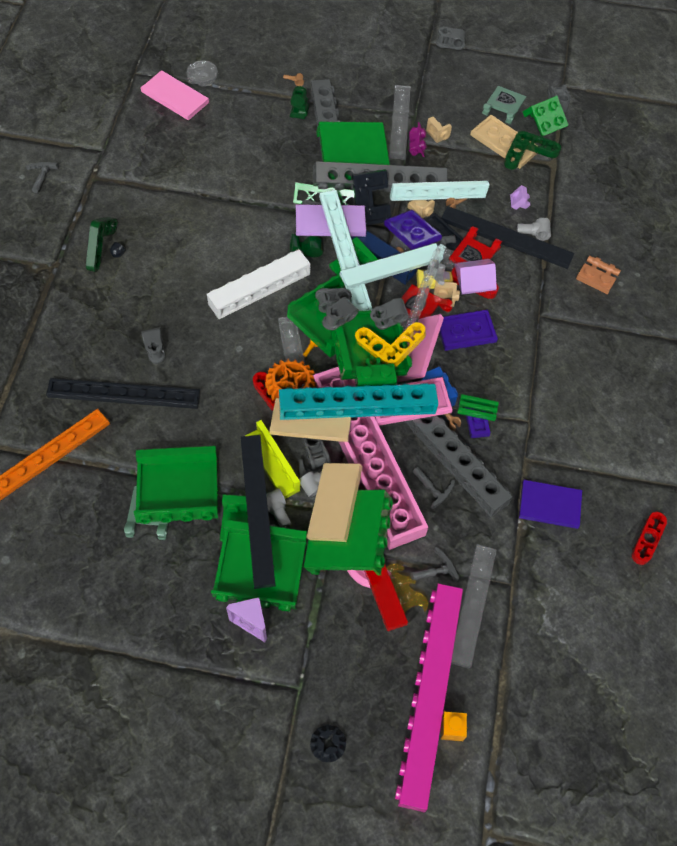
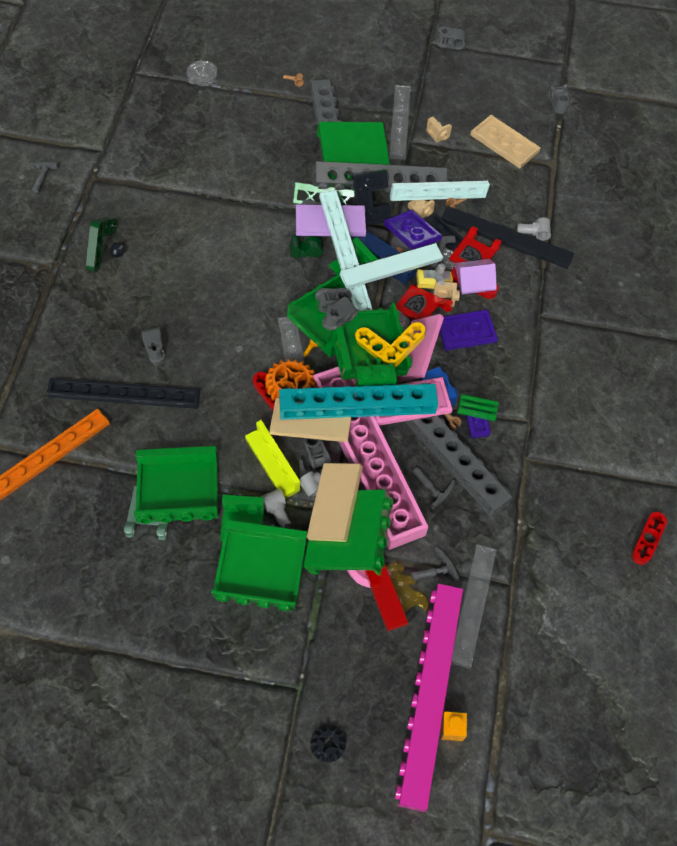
bright pink tile [141,70,209,120] -> none
white brick [207,250,310,319] -> none
lavender slope [226,598,267,642] -> none
black tile [241,435,276,589] -> none
dark green leg [290,86,310,119] -> none
dark grey piece [370,298,409,330] -> none
clear tile [404,244,446,343] -> none
magenta hinge [409,122,426,157] -> none
sand green flag [482,86,526,124] -> none
dark green beam [504,131,561,170] -> none
lavender tile [510,185,530,210] -> none
dark purple tile [519,480,582,529] -> none
green bracket [523,96,568,137] -> none
nougat plate [576,255,621,294] -> none

